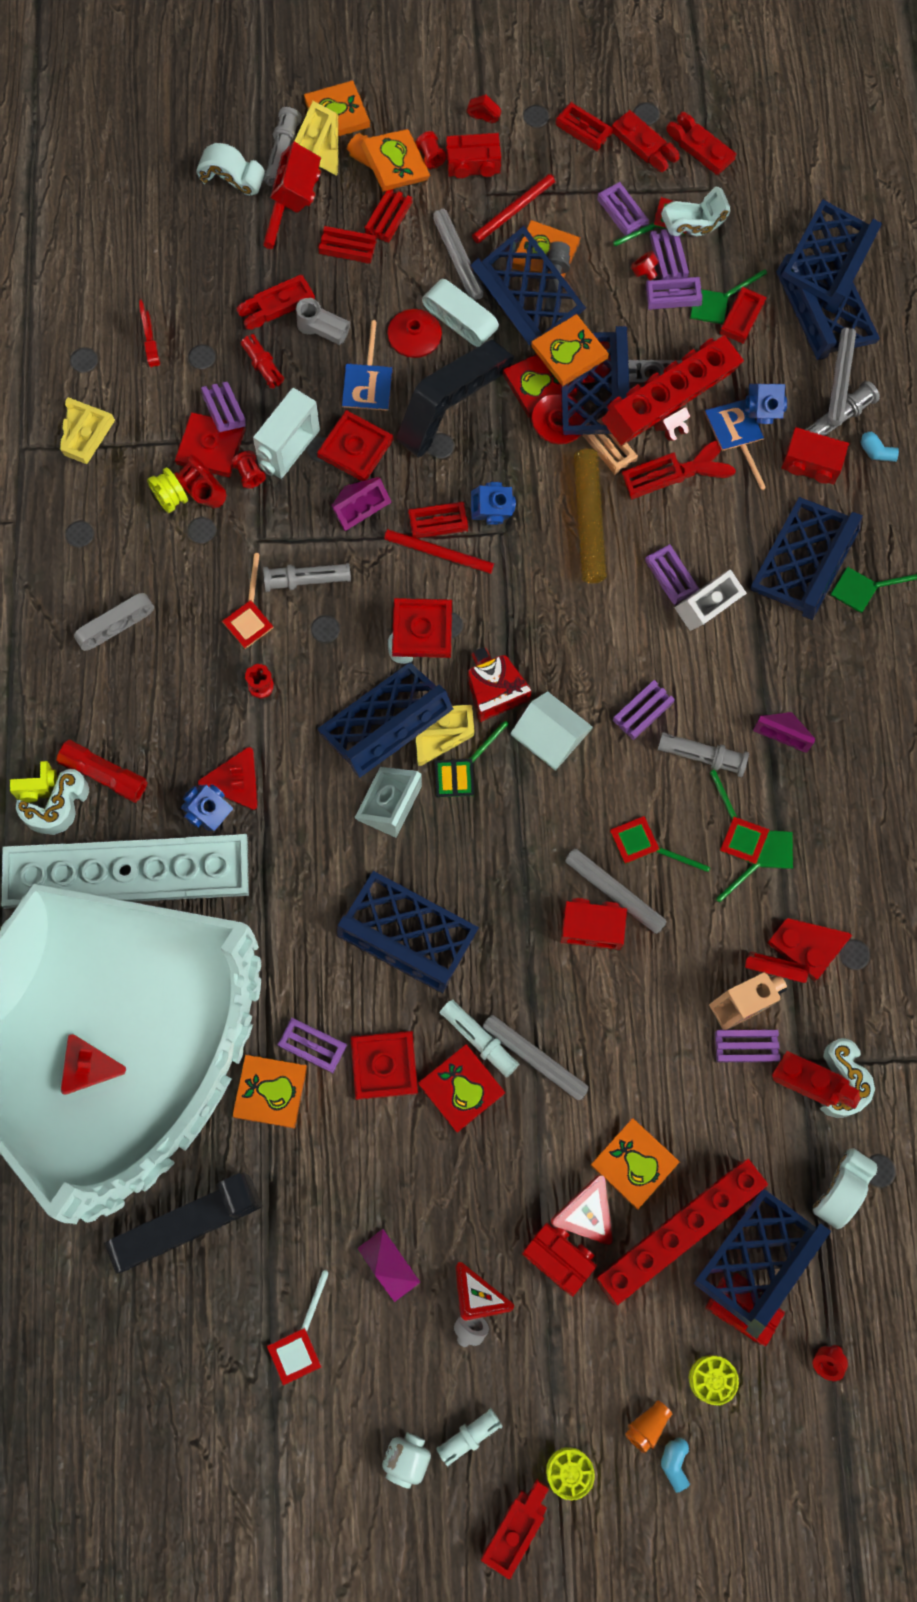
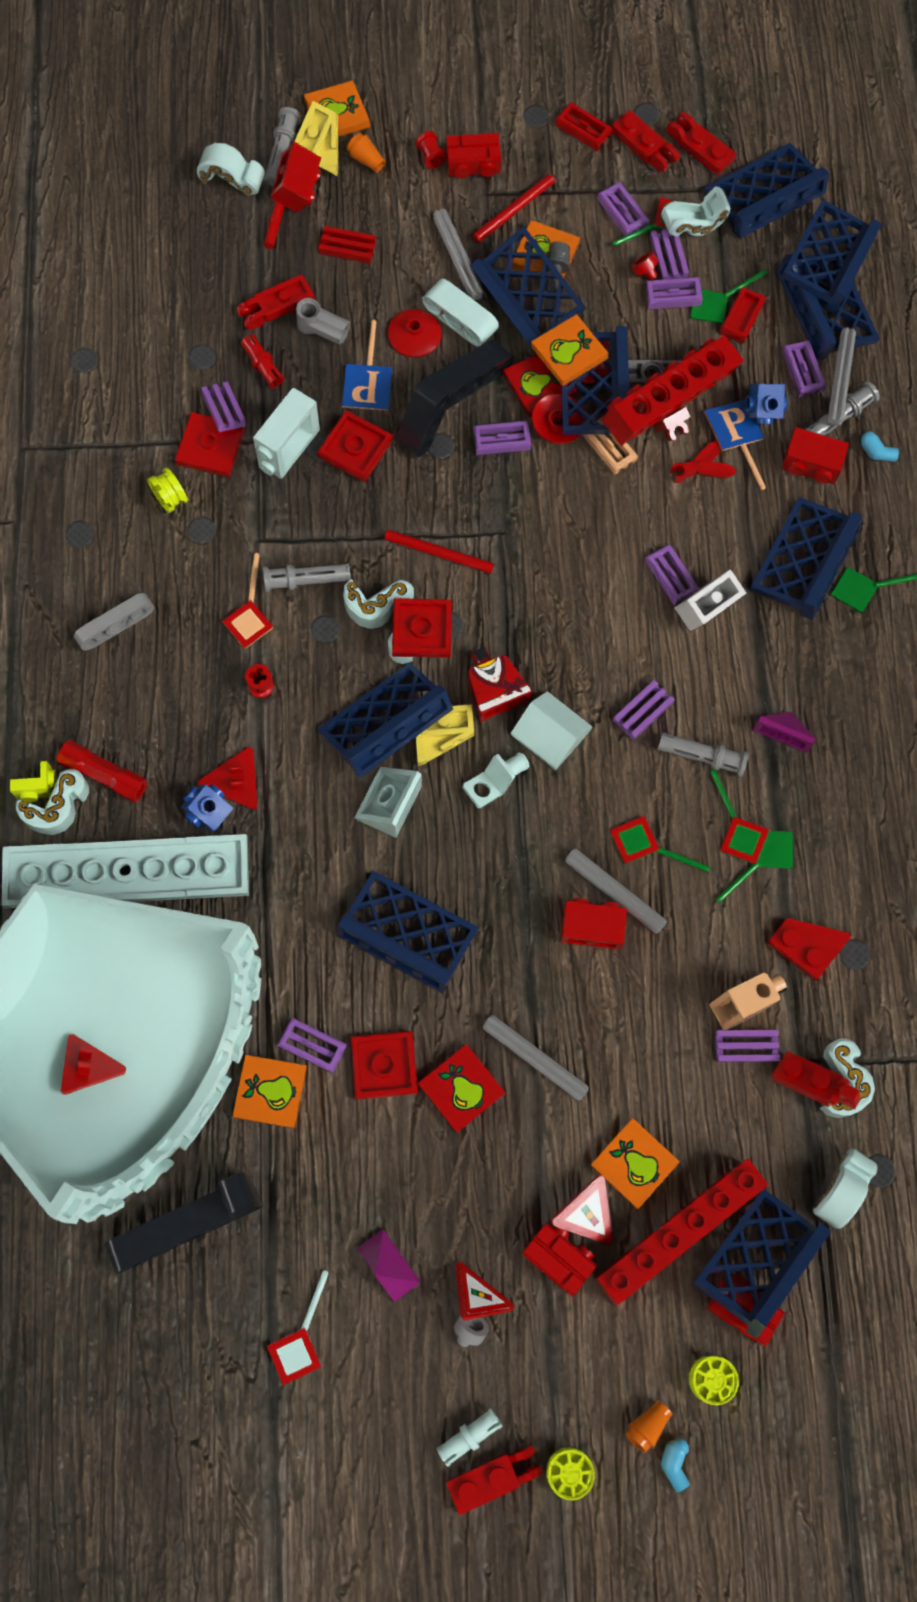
light yellow wing [60,397,115,464] -> none
red piece [139,299,160,367] -> none
red piece [174,455,226,508] -> none
red bush [232,450,266,489] -> none
magenta slope [332,477,392,531] -> none
orange tile [361,129,430,191] -> none
red tile [365,189,412,243] -> none
light aqua head [382,1432,431,1489] -> none
red tile [408,501,468,539] -> none
piece [435,721,508,798] -> none
light aqua pin [440,999,519,1078] -> none
red tile [466,94,502,123] -> none
blue brick [471,482,516,525] -> none
red hinge [480,1479,549,1580] -> none
clear yellow piece [573,449,607,583] -> none
red tile [622,452,684,500] -> none
red tile [745,951,809,983] -> none
red tile [812,1345,848,1381] -> none
none -> light aqua animal [343,579,414,629]
none -> red hinge [446,1445,544,1516]
none -> light aqua bracket [462,753,529,808]
none -> medium lavender tile [473,421,531,455]
none -> dark blue fence [704,143,829,239]
none -> medium lavender tile [782,340,826,397]

